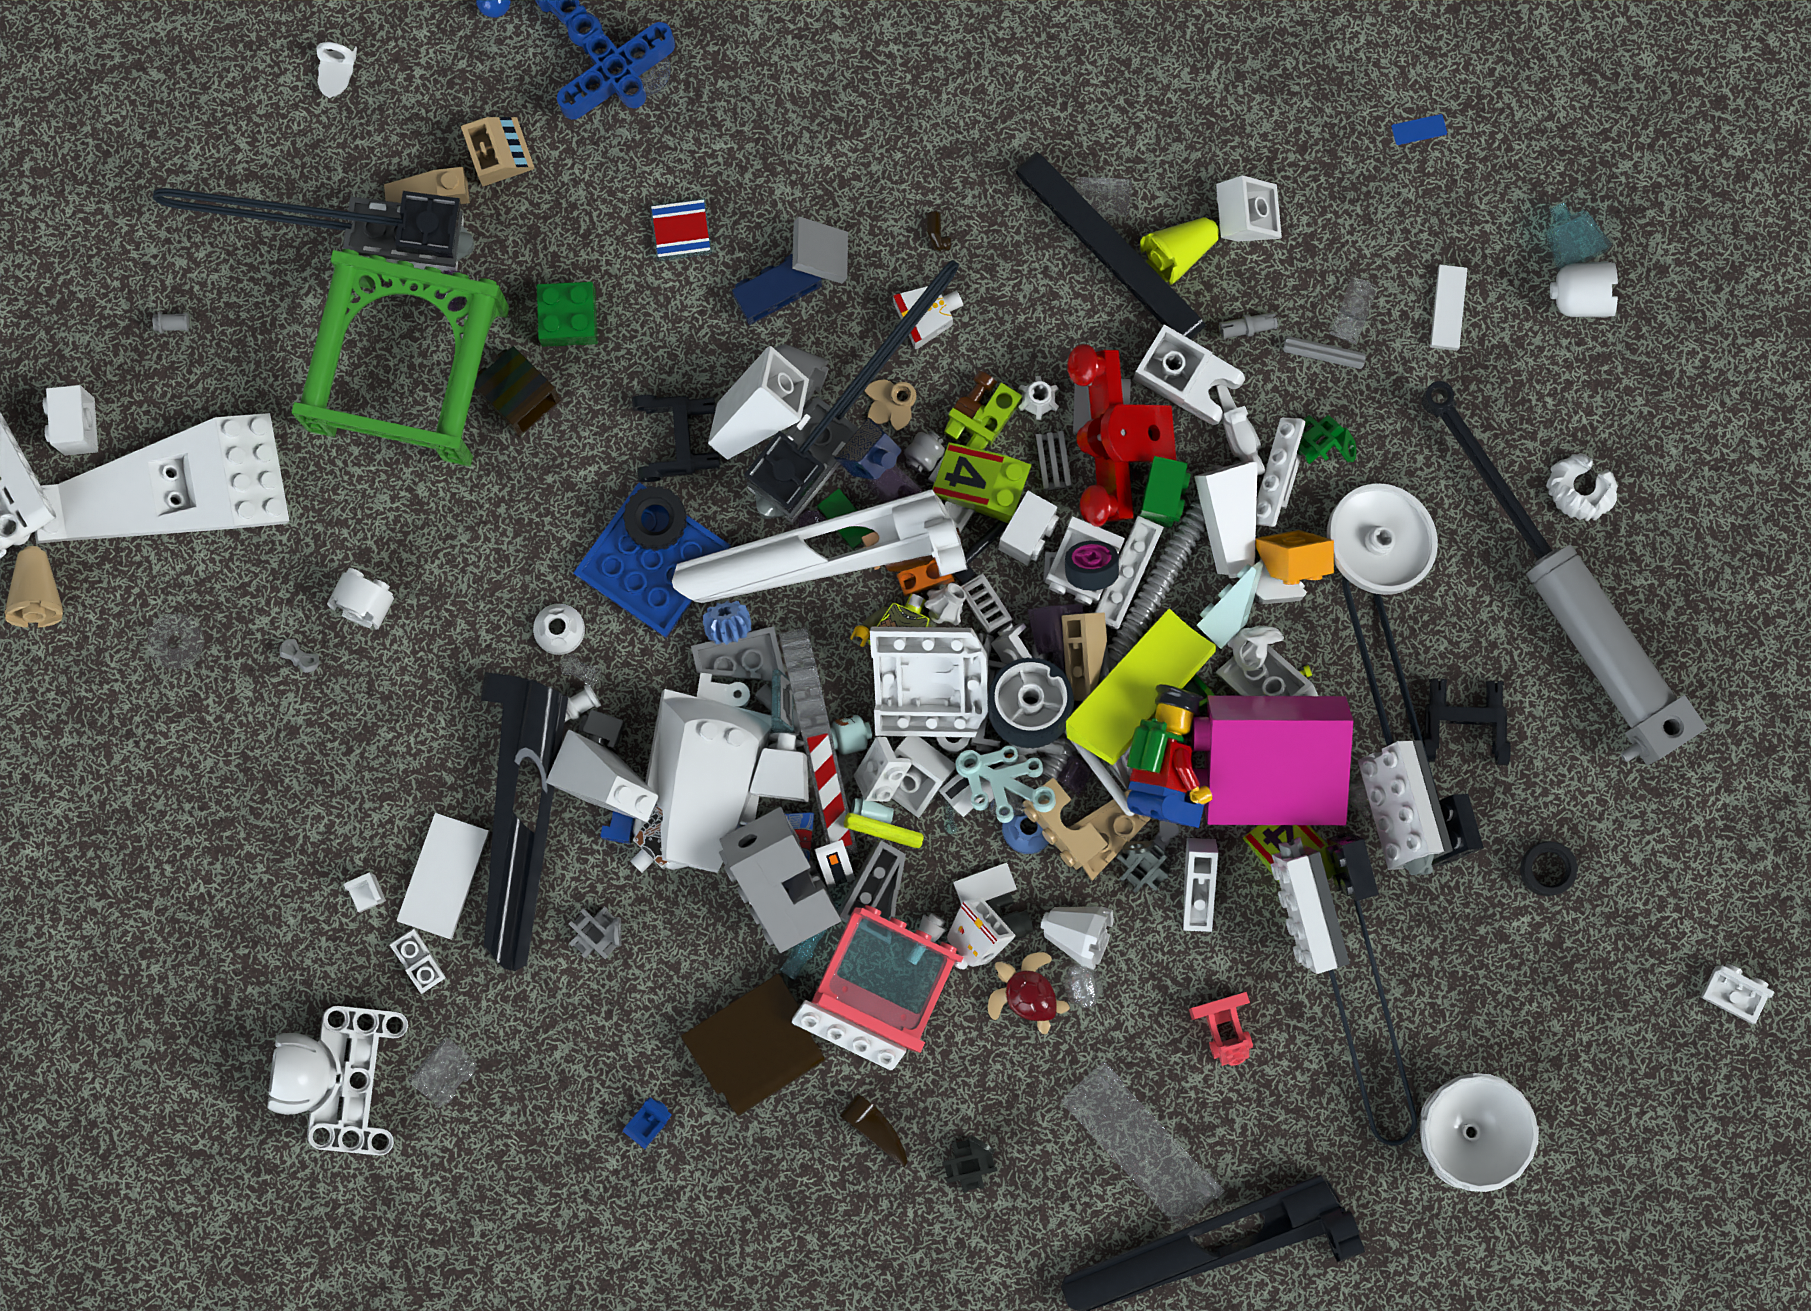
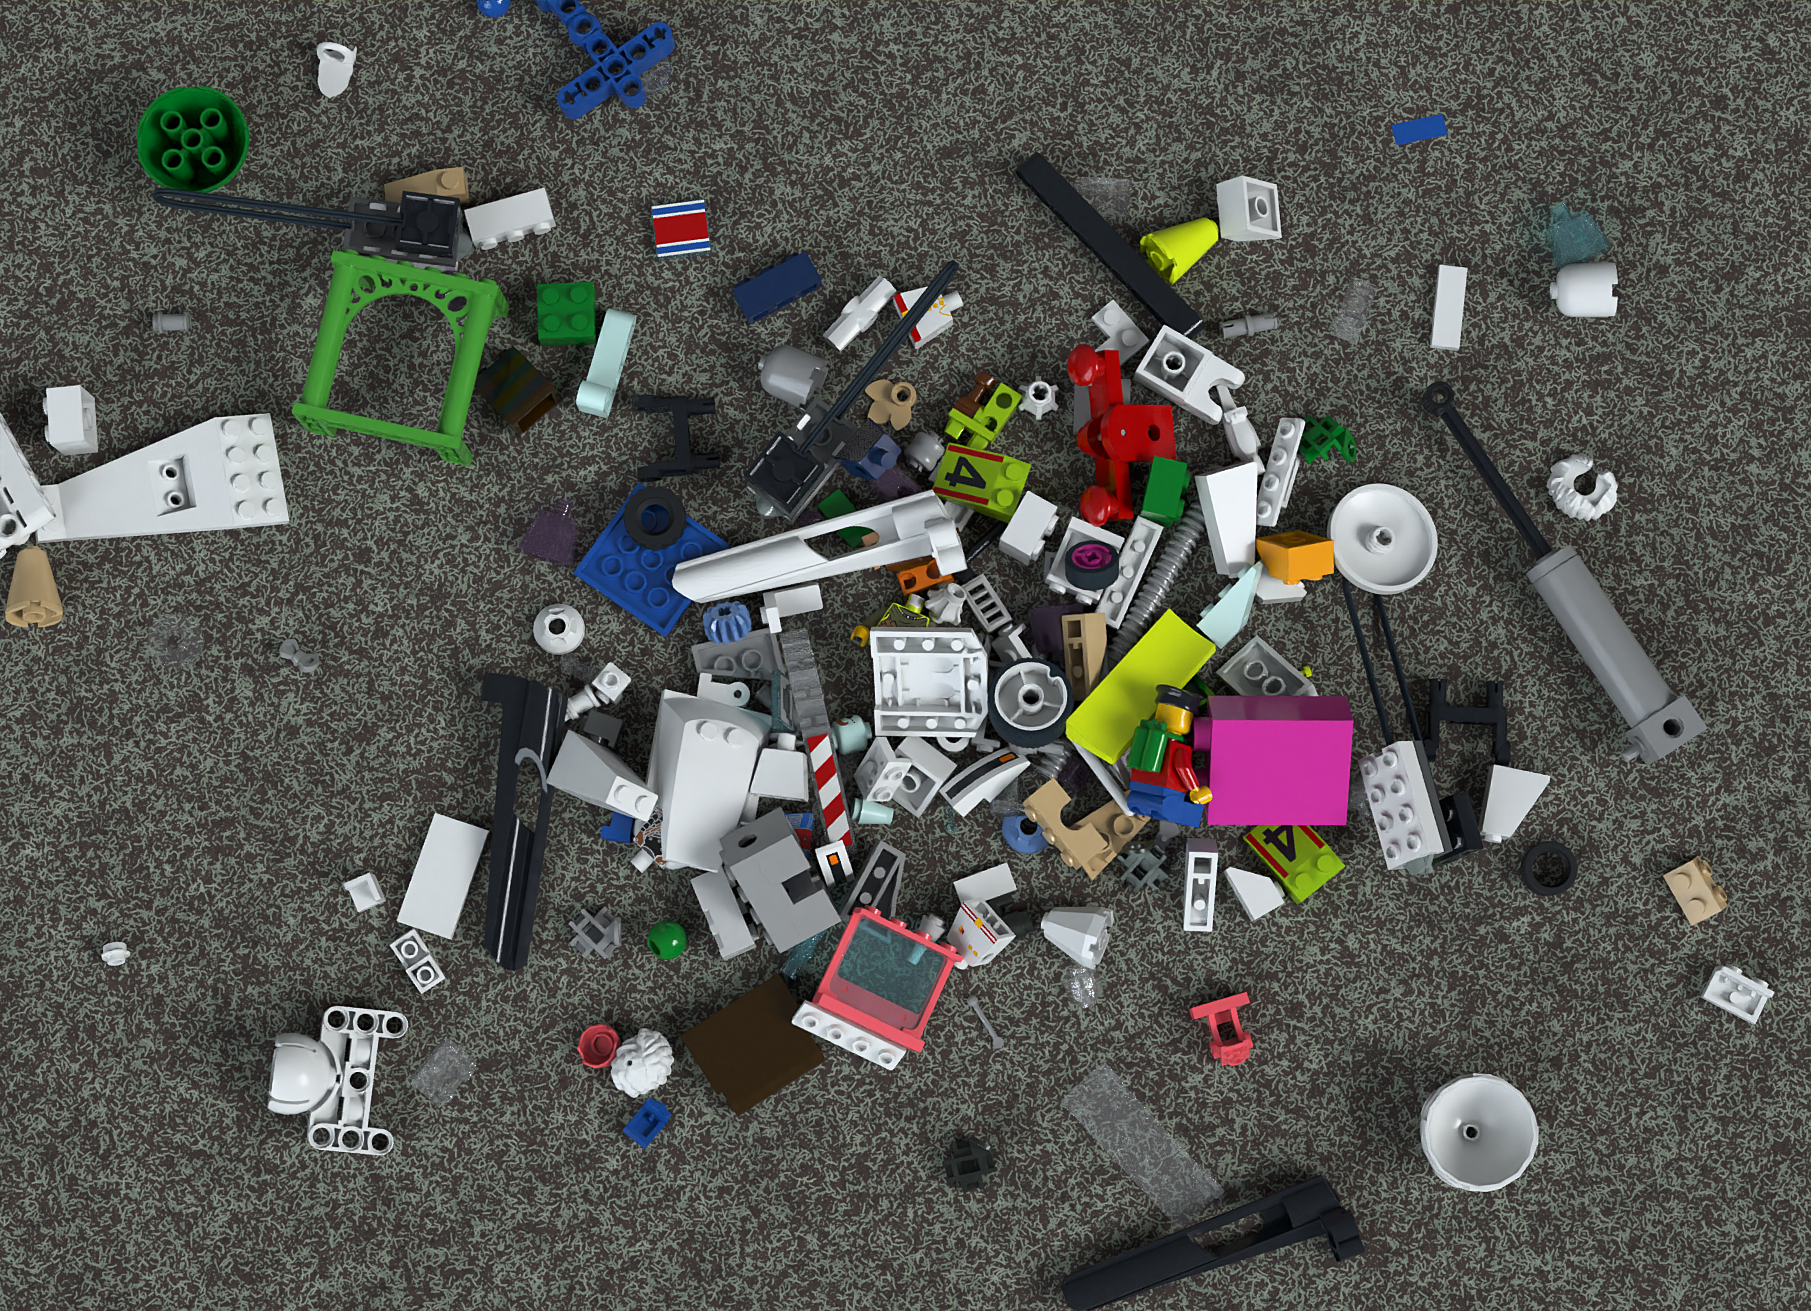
white brick [327,568,394,629] -> none
tan slope [461,117,535,187] -> none
white slope [708,346,809,460] -> none
light grey tile [792,216,848,284] -> none
dark brown piece [840,1093,908,1167] -> none
neon yellow axle [843,813,924,848] -> none
dark brown arm [927,211,951,252] -> none
light aqua plant [955,746,1056,823] -> none
animal [988,952,1070,1034] -> none
light grey tile [1035,431,1071,491] -> none
white piece [1227,625,1284,672] -> none
piece [1271,832,1417,1146] -> none
light grey axle [1283,336,1366,369] -> none
none -> white plate [101,942,130,966]
none -> green cone [136,85,250,193]
none -> white brick [464,188,556,250]
none -> clear purple torso [518,499,580,570]
none -> light aqua beam [576,308,636,418]
none -> coral hair [577,1024,622,1069]
none -> white bracket [592,662,631,706]
none -> white hair [611,1028,674,1098]
none -> green piece [647,920,687,960]
none -> white wedge [690,866,759,961]
none -> white bracket [760,582,823,633]
none -> white piece [823,275,897,353]
none -> light grey hinge [967,995,1004,1048]
none -> white plate [1092,300,1150,367]
none -> white slope [1223,867,1285,921]
none -> white slope [1478,765,1550,843]
none -> tan bracket [1663,856,1727,926]

